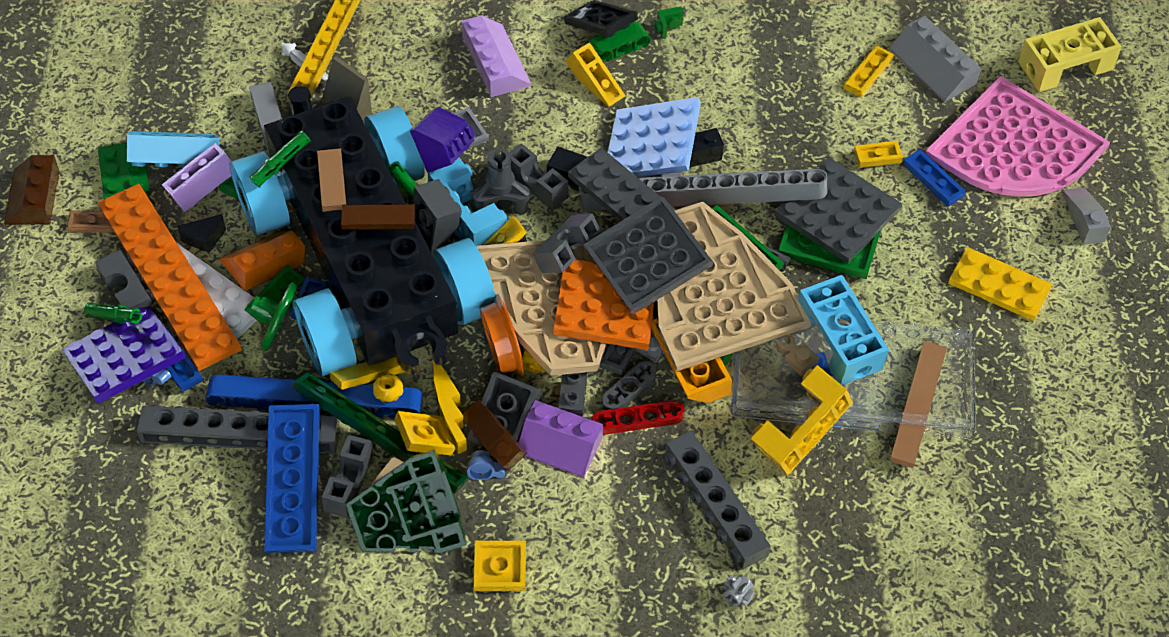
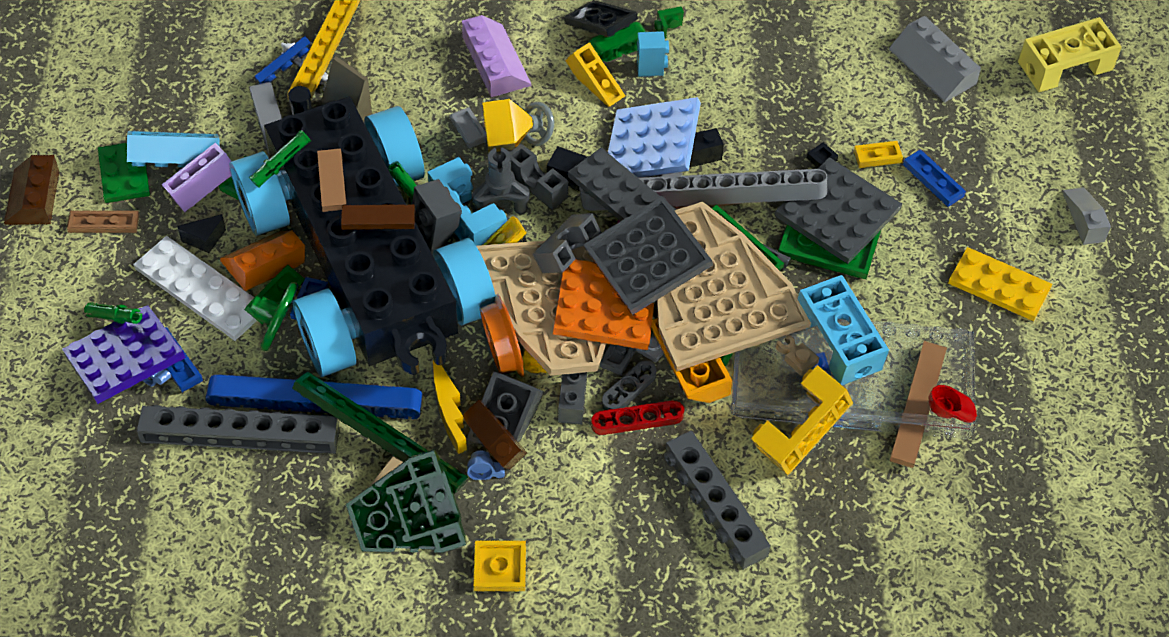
dark grey arch [95,250,155,311] -> none
orange plate [97,184,242,371] -> none
blue plate [264,404,320,553] -> none
dark grey arch [321,435,374,518] -> none
yellow tile [330,357,405,390] -> none
yellow plate [373,374,403,402] -> none
yellow plate [394,411,455,456] -> none
dark purple slope [410,107,475,173] -> none
medium lavender slope [519,400,603,478] -> none
light grey gear [722,575,755,607] -> none
yellow tile [843,45,894,97] -> none
bright pink plate [925,76,1110,197] -> none
none -> blue plate [255,36,311,84]
none -> yellow piece [482,99,554,152]
none -> medium azure brick [636,31,669,77]
none -> black plate [806,142,839,168]
none -> red cap [928,385,977,423]

